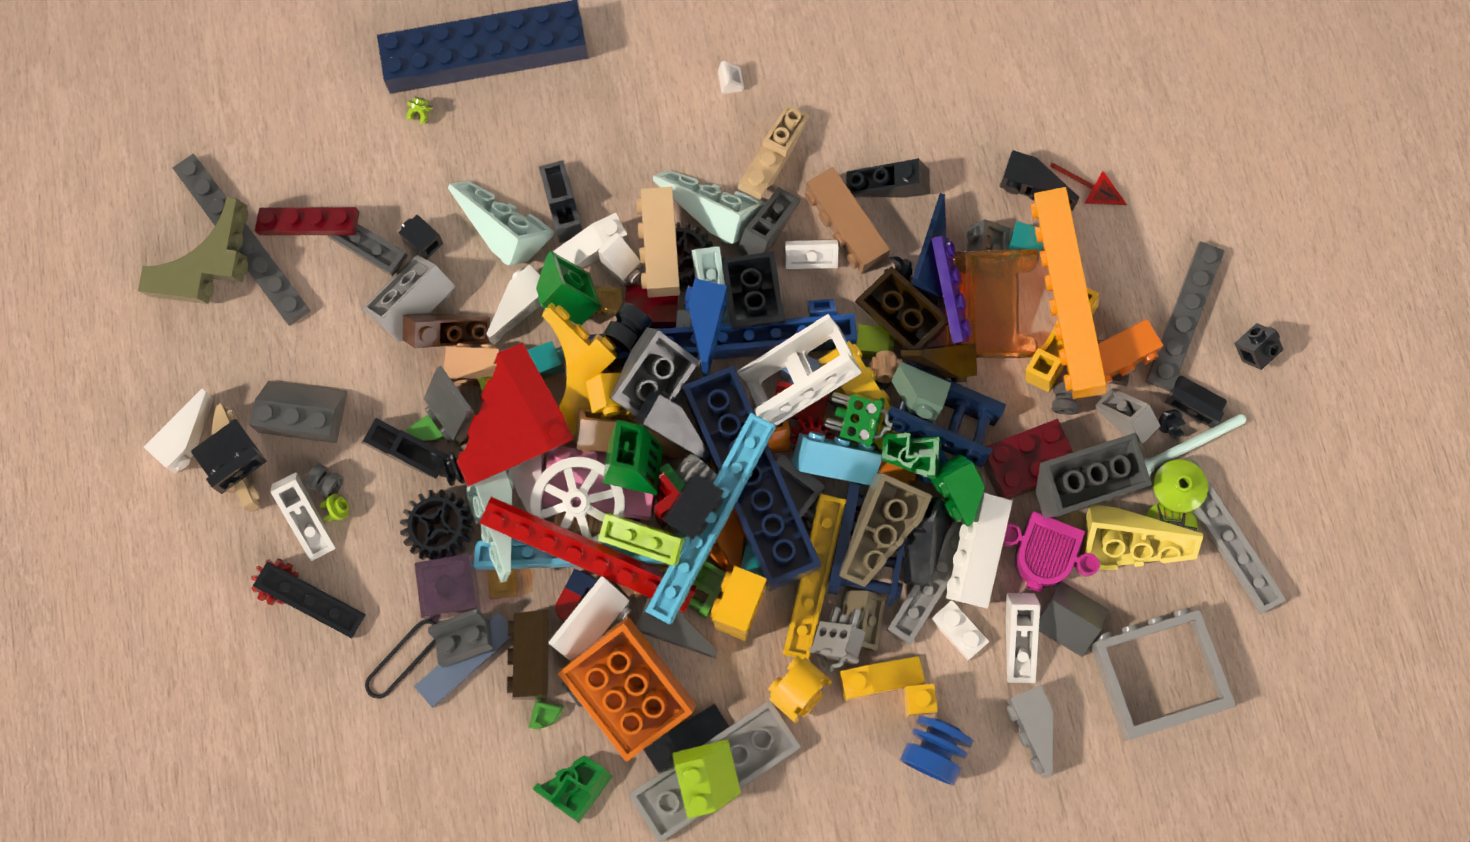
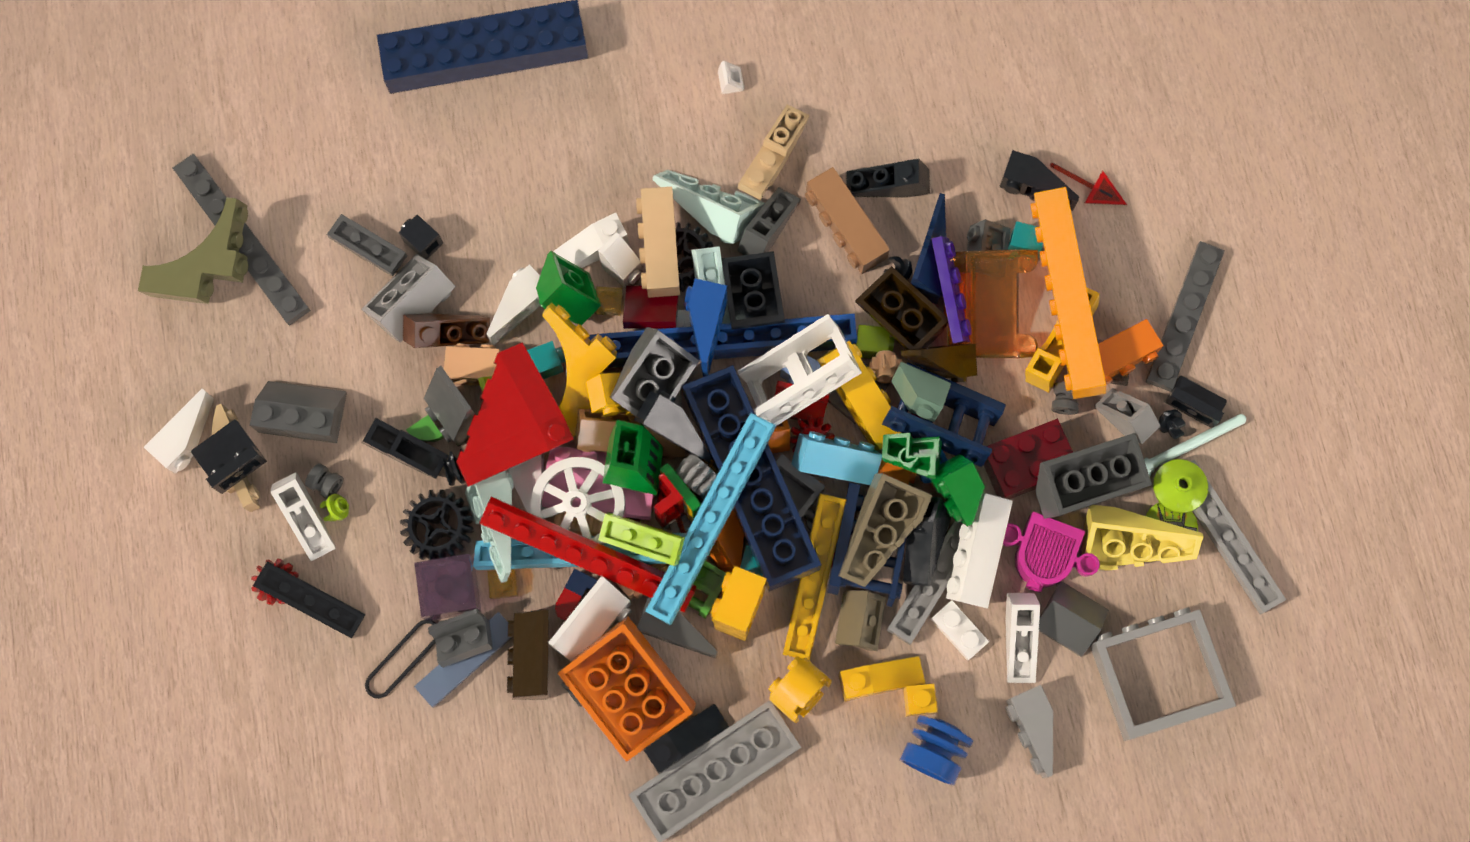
dark red plate [254,207,360,235] -> none
lime plate [406,97,433,124] -> none
light aqua wedge [448,181,554,266] -> none
bright green tile [528,701,564,729] -> none
green slope [533,755,613,823] -> none
black slope [539,160,583,243] -> none
black wheel [603,302,652,353] -> none
black brick [662,472,724,539] -> none
lime slope [673,739,741,819] -> none
white plate [785,240,838,269] -> none
blue plate [808,299,837,317] -> none
light grey piece [809,607,865,672] -> none
green piece [825,392,893,447] -> none
black brick [1234,323,1283,370] -> none

